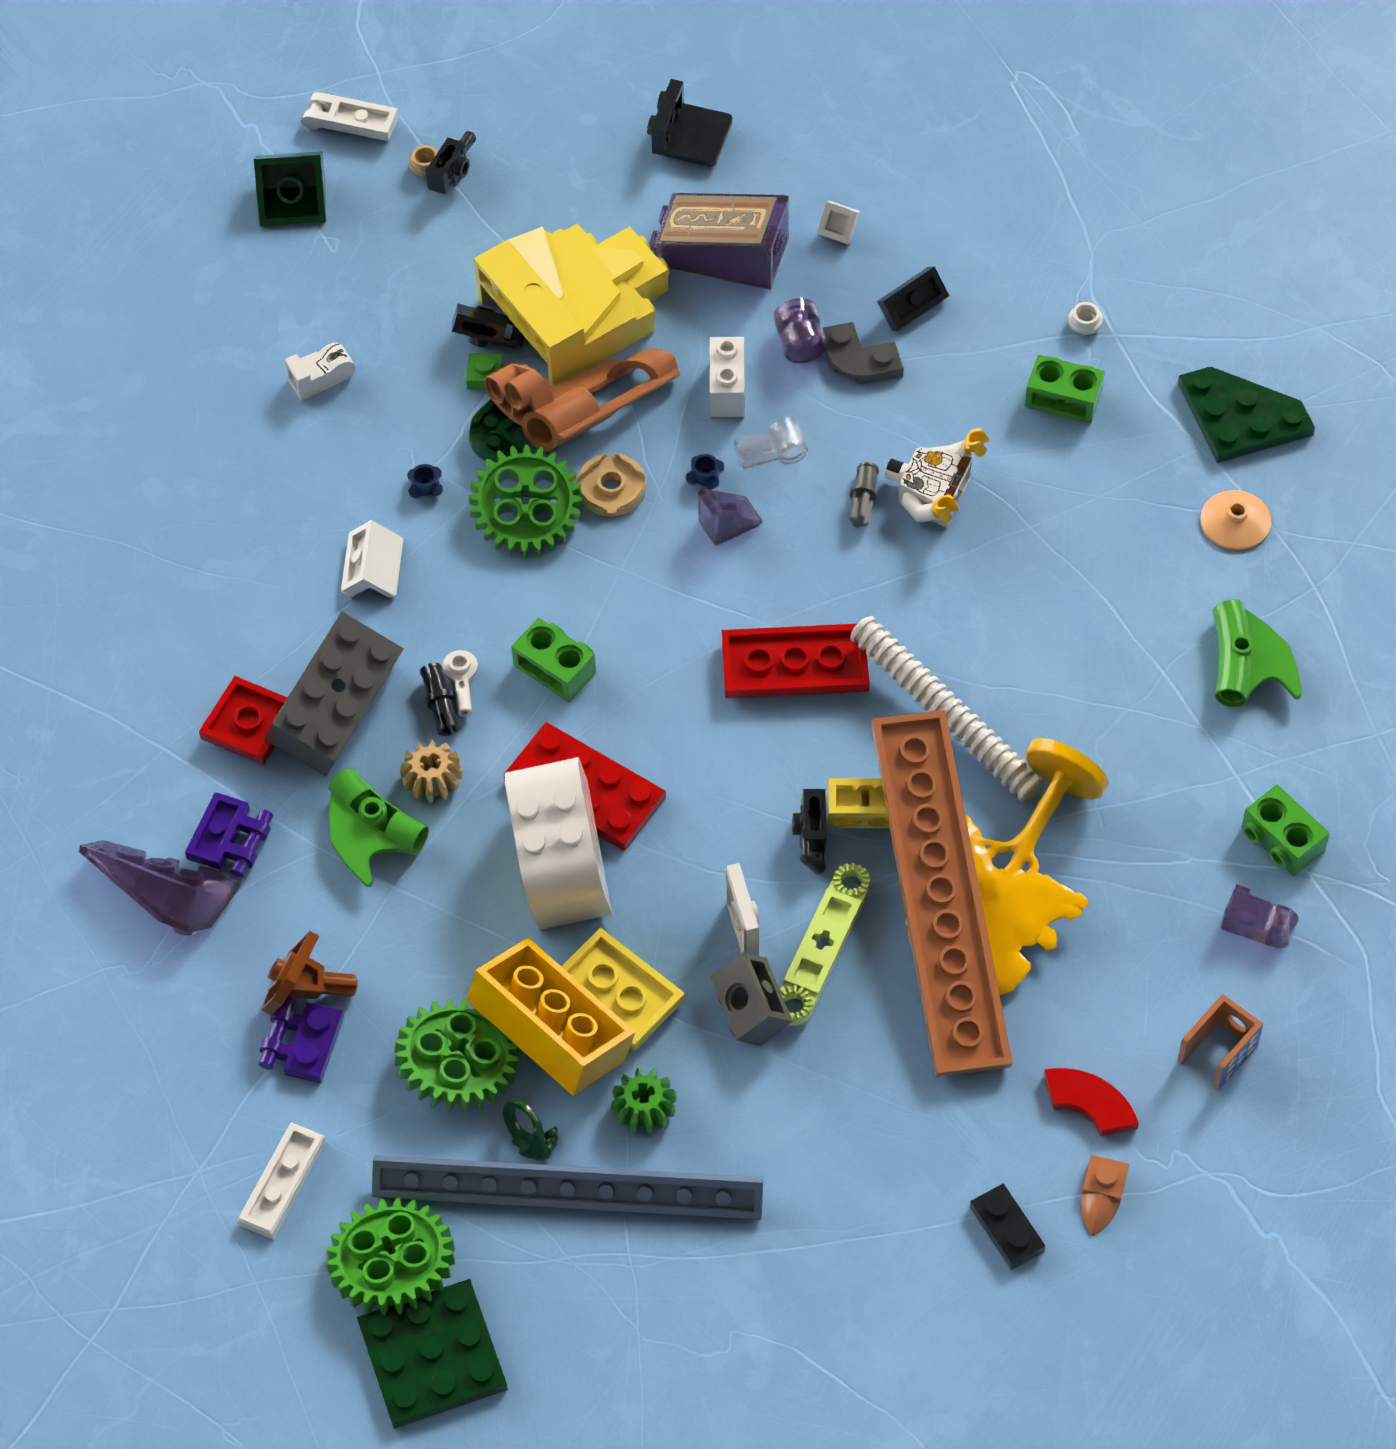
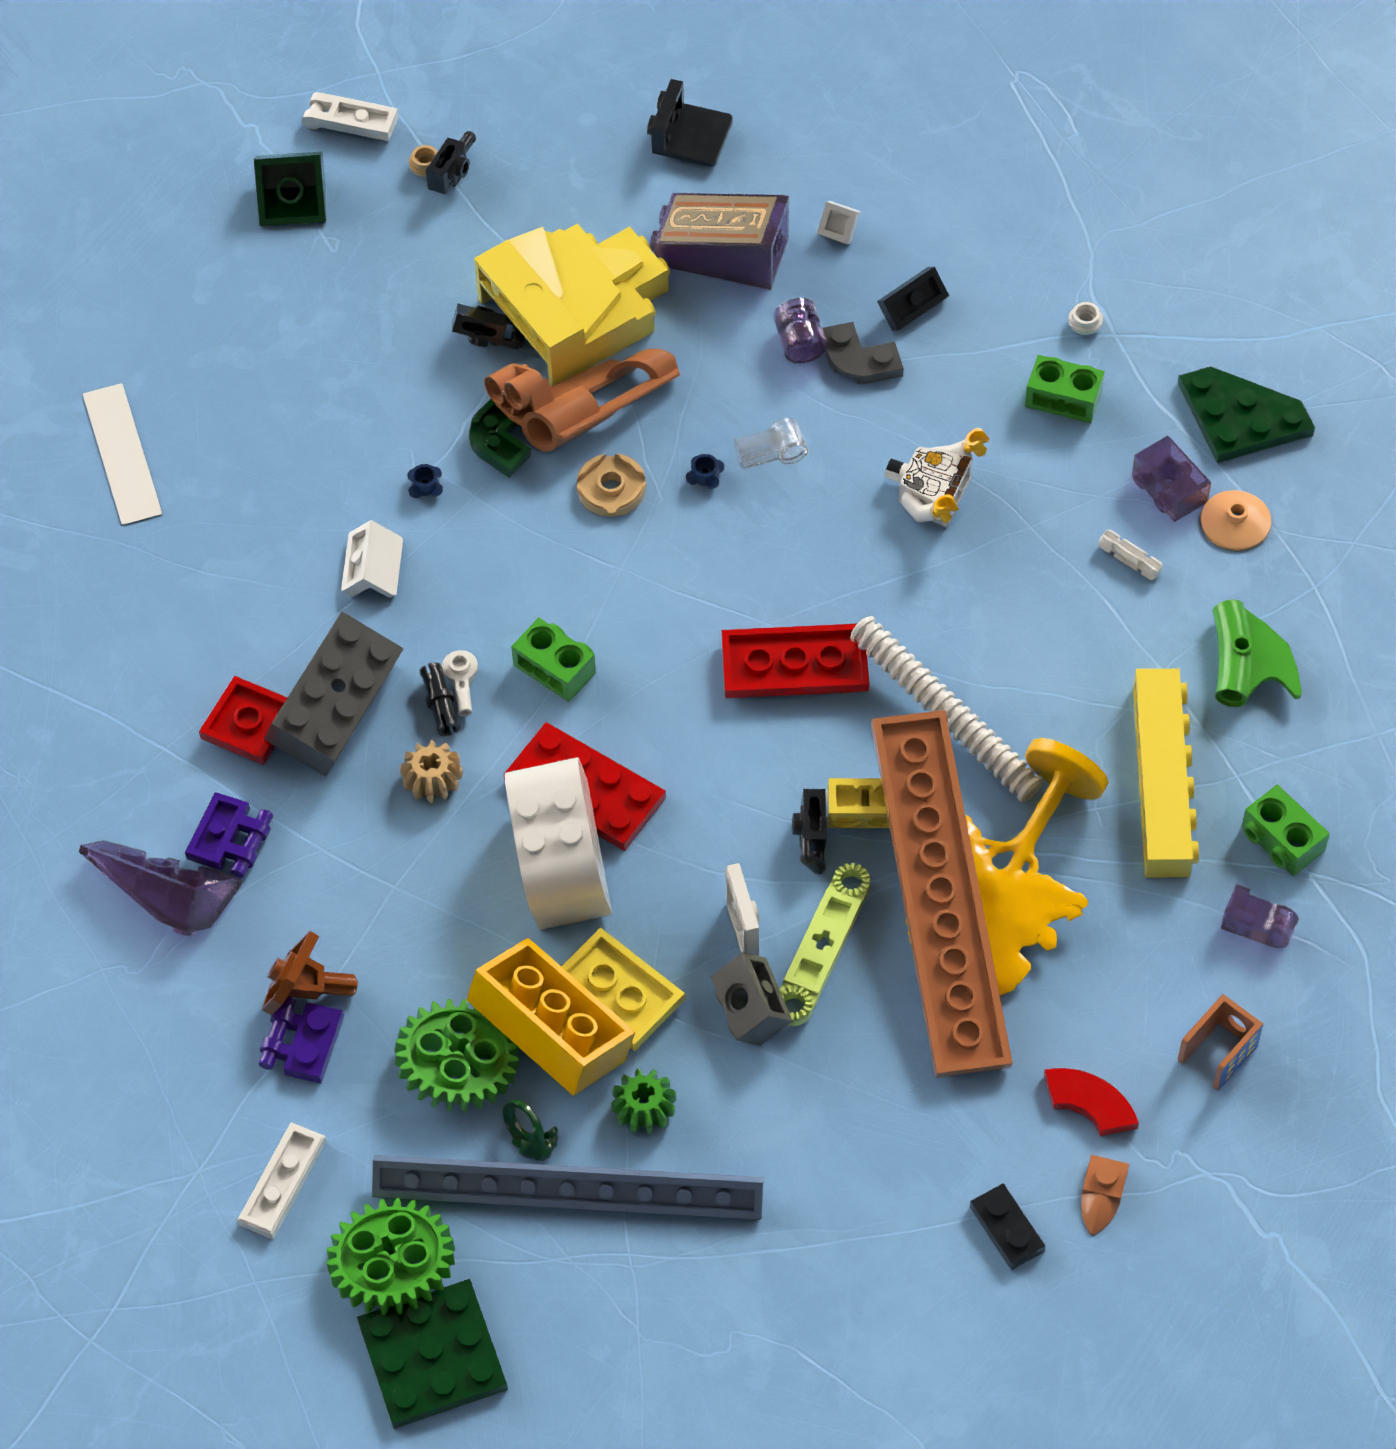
white leg [285,343,355,401] -> none
bright green pin [328,768,429,887] -> none
bright green plate [466,353,503,389] -> none
bright green gear [469,445,583,557] -> none
clear purple slope [698,488,763,546] -> none
white brick [710,337,745,417] -> none
dark grey axle [849,462,879,528] -> none
none -> white sticker [83,383,162,525]
none -> white axle [1099,530,1163,580]
none -> clear purple brick [1132,435,1211,522]
none -> light yellow brick [1133,668,1199,878]

